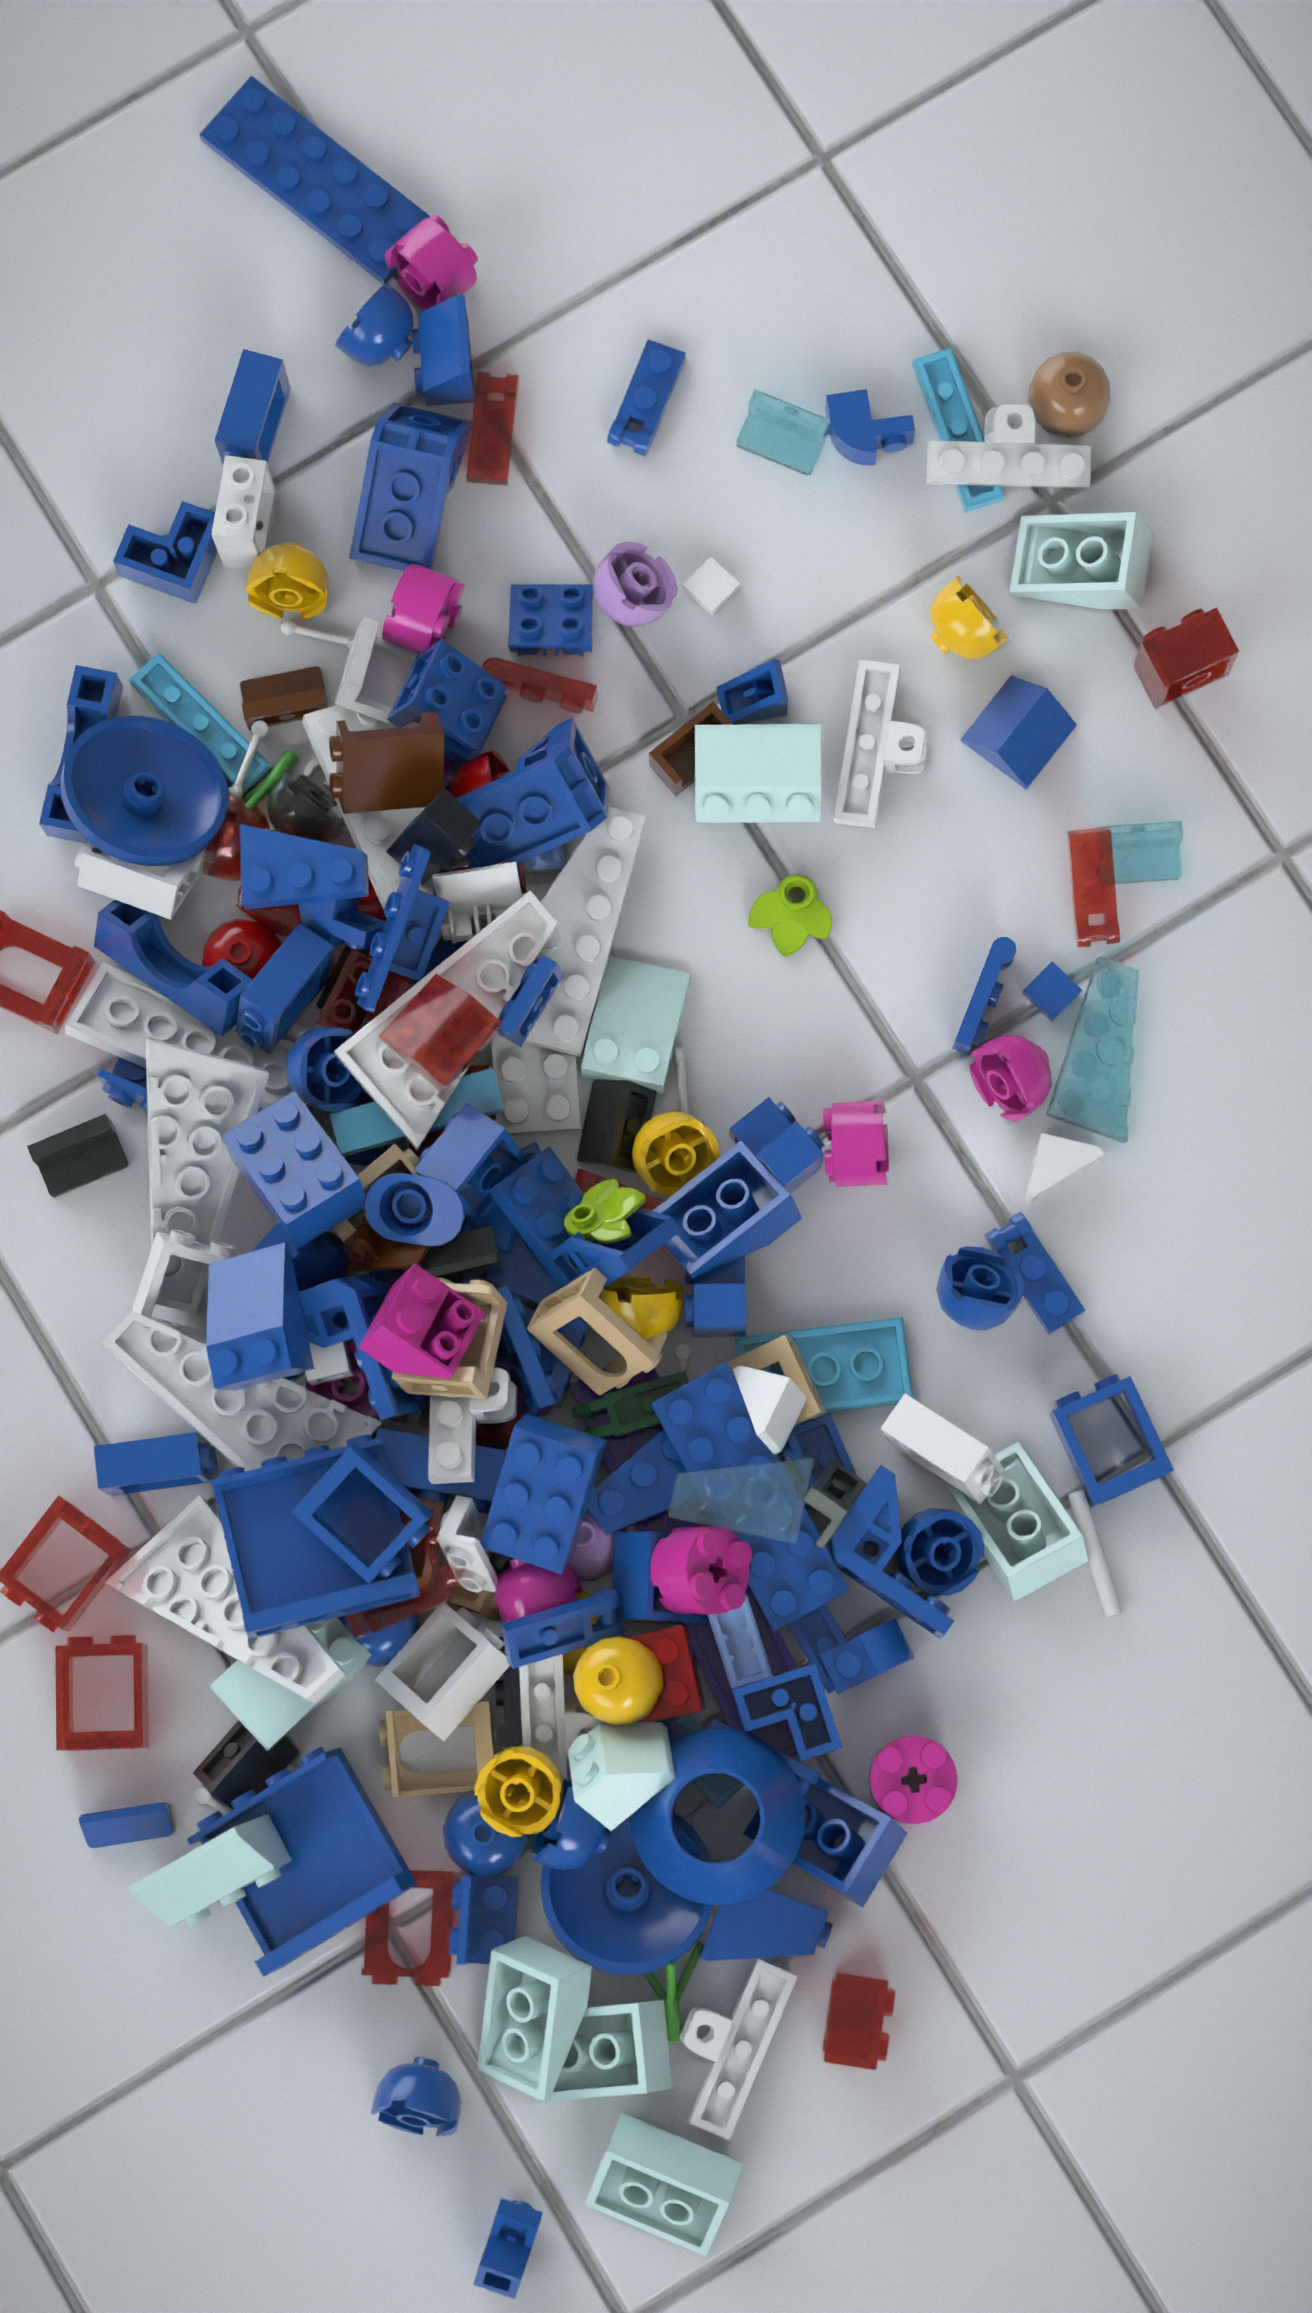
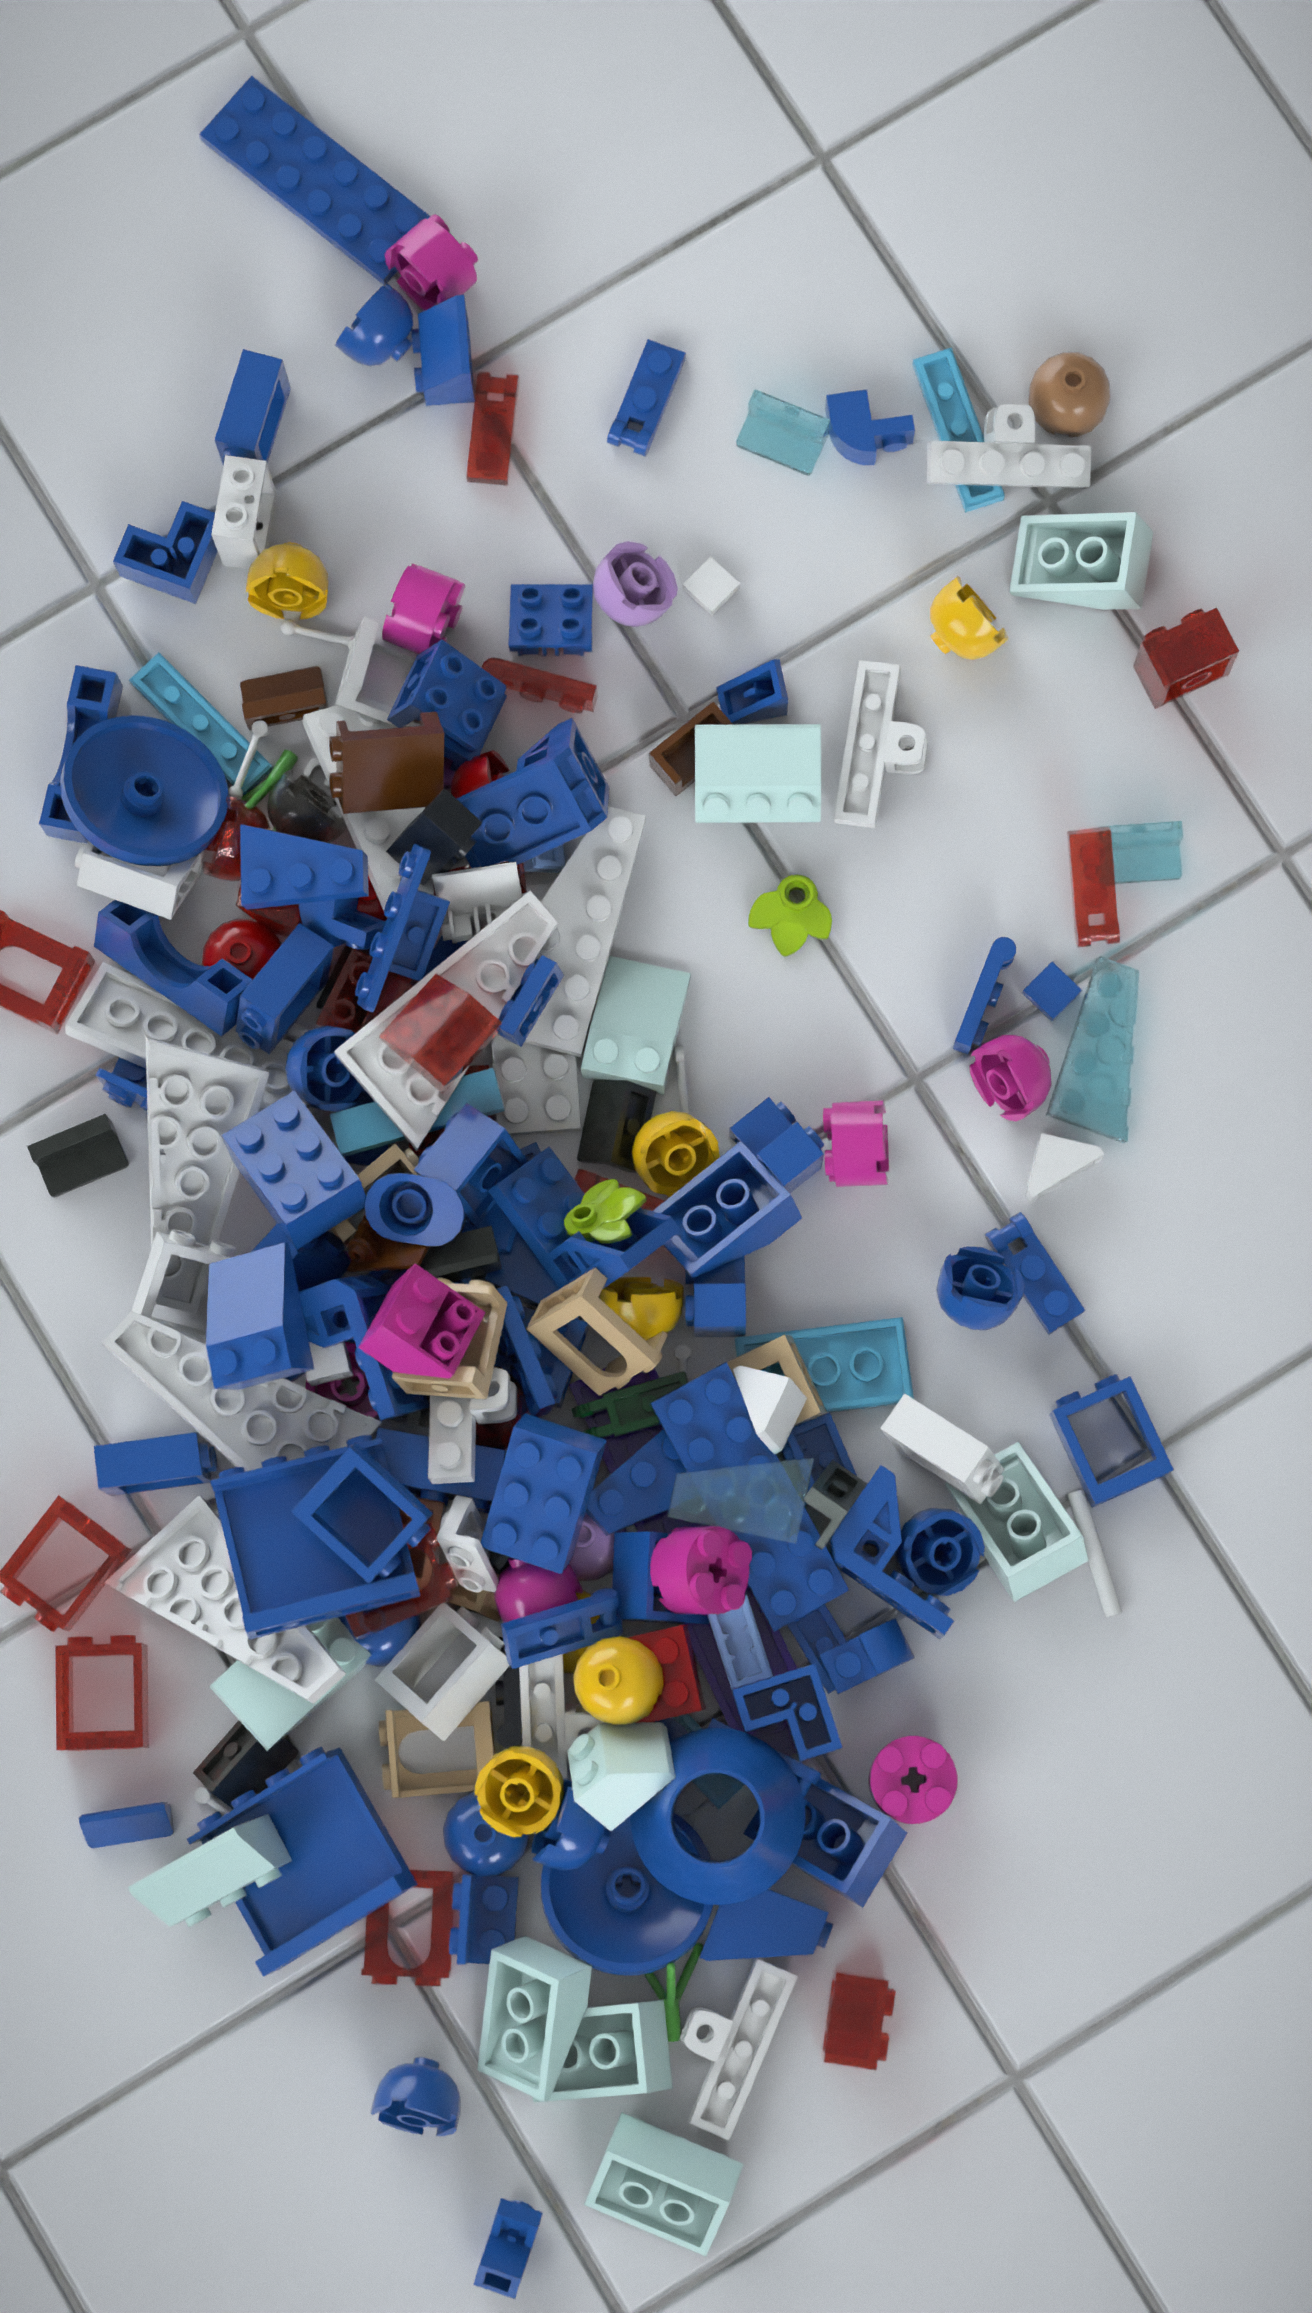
blue bracket [349,403,473,571] -> none
blue slope [960,676,1077,790] -> none

